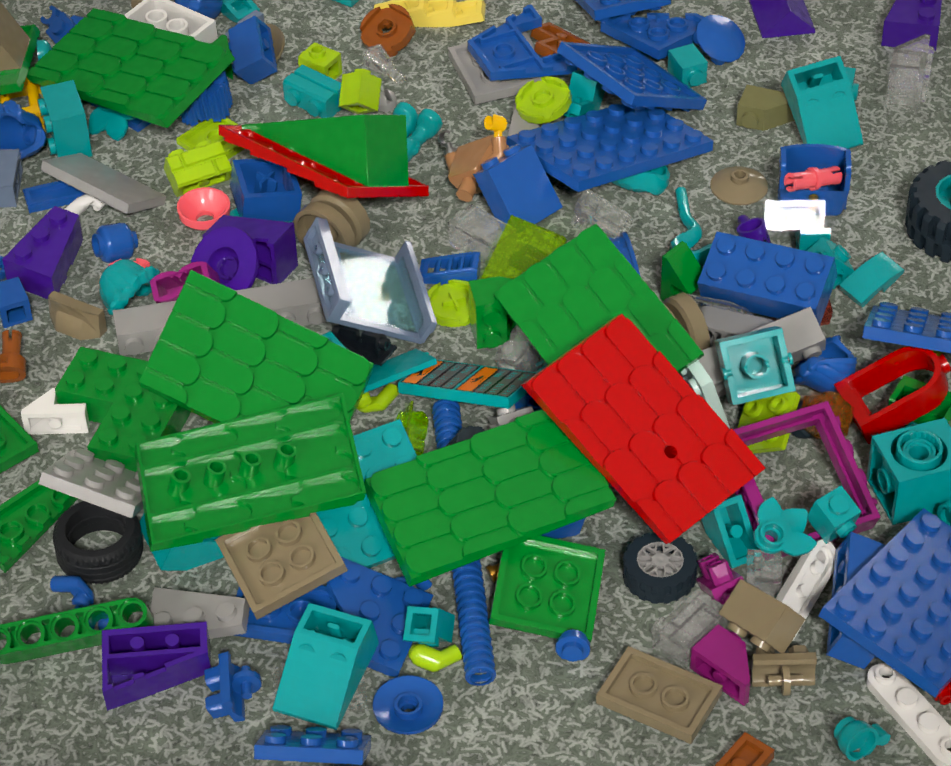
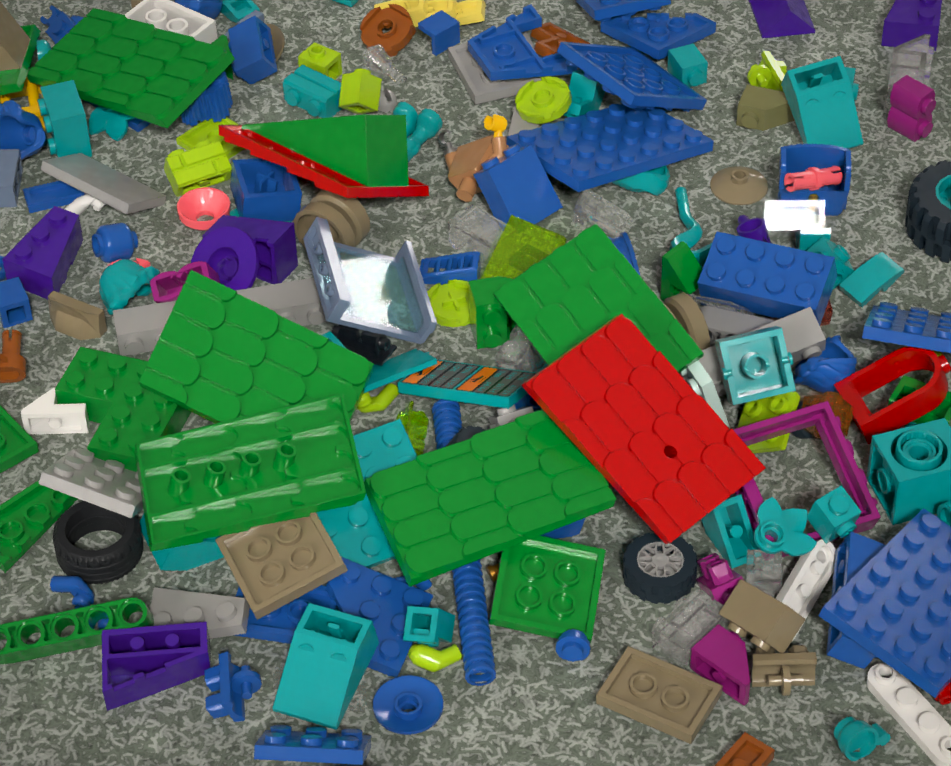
blue dish [693,15,746,65] -> none
none -> blue panel [418,10,460,56]
none -> lime hips [747,51,787,92]
none -> magenta brick [887,75,936,142]

